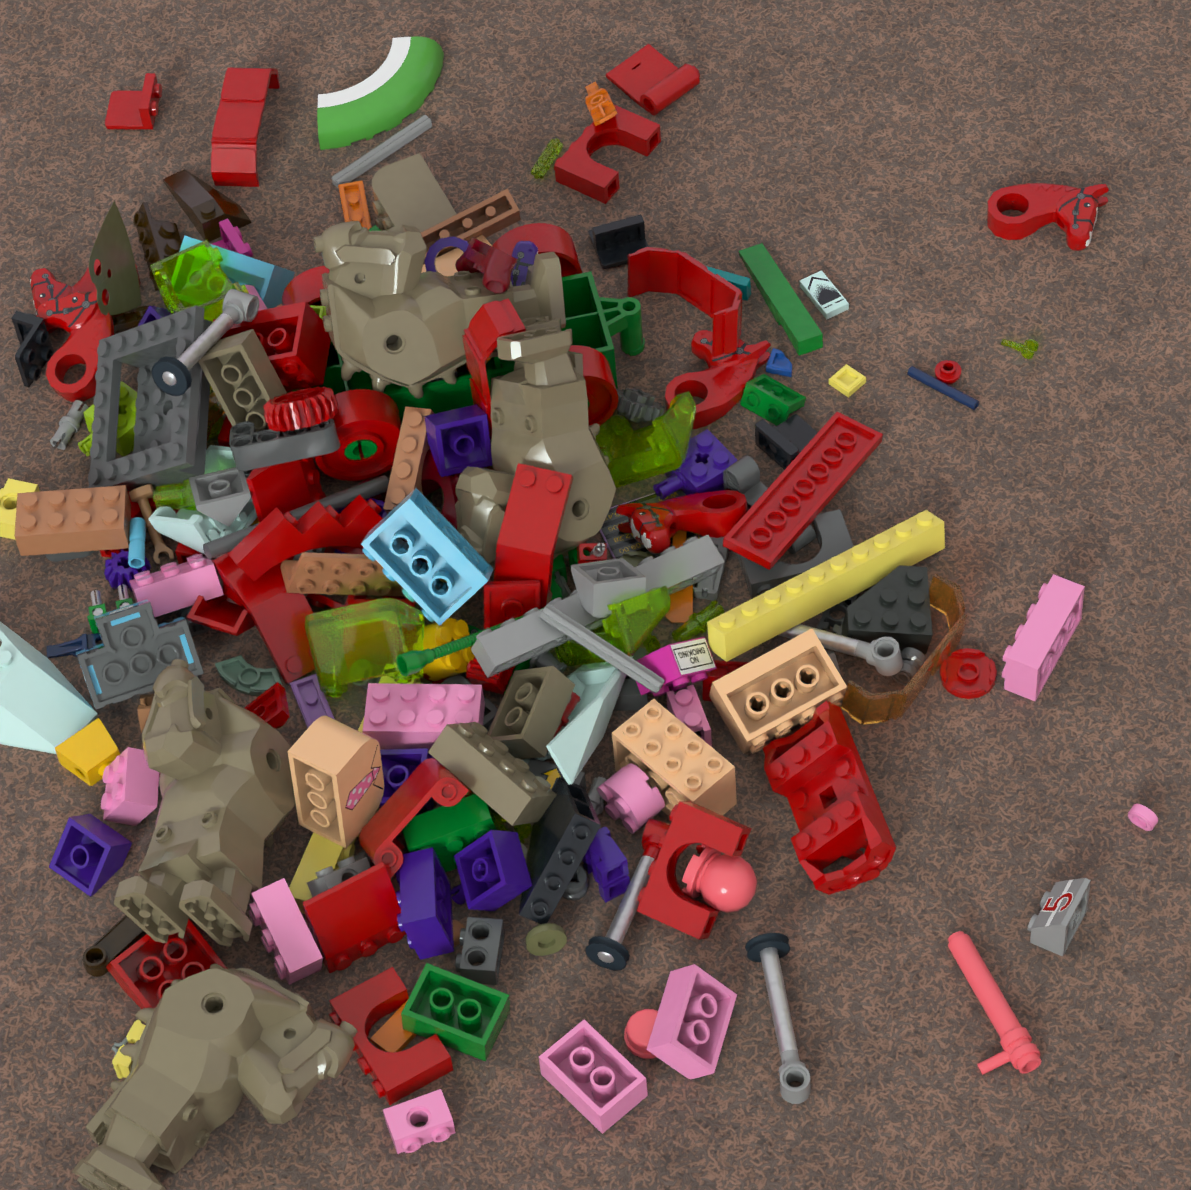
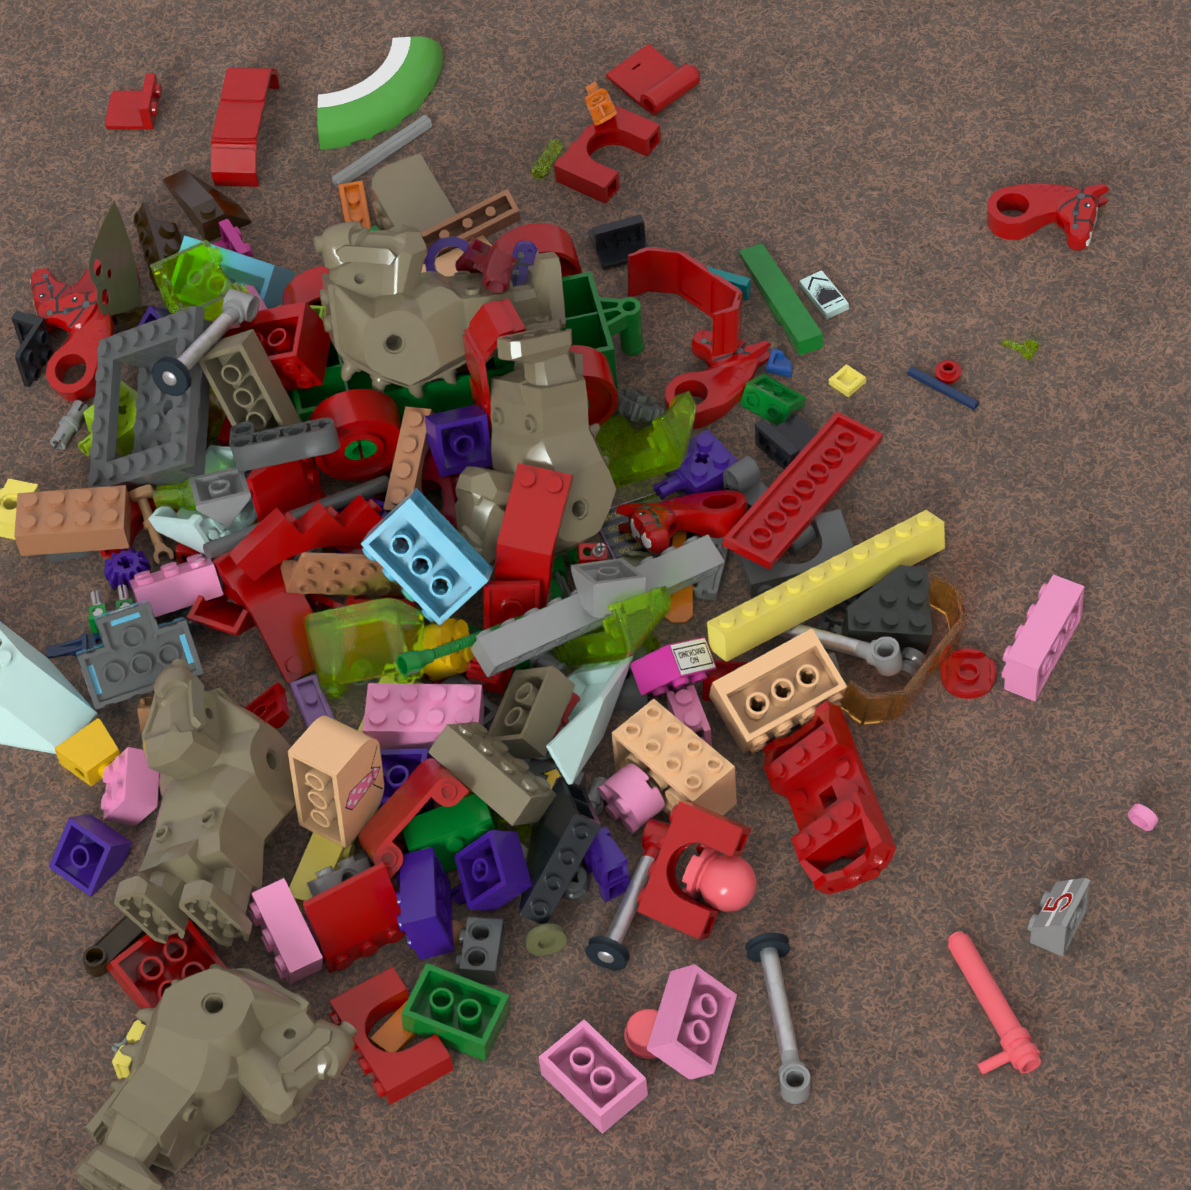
medium azure piece [128,517,146,568] -> none
sand green tile [215,655,283,696] -> none
red gear [263,387,338,432] -> none
bright pink brick [383,1089,456,1154] -> none
light grey axle [540,604,665,693] -> none
clear neon green pin [671,600,725,642] -> none

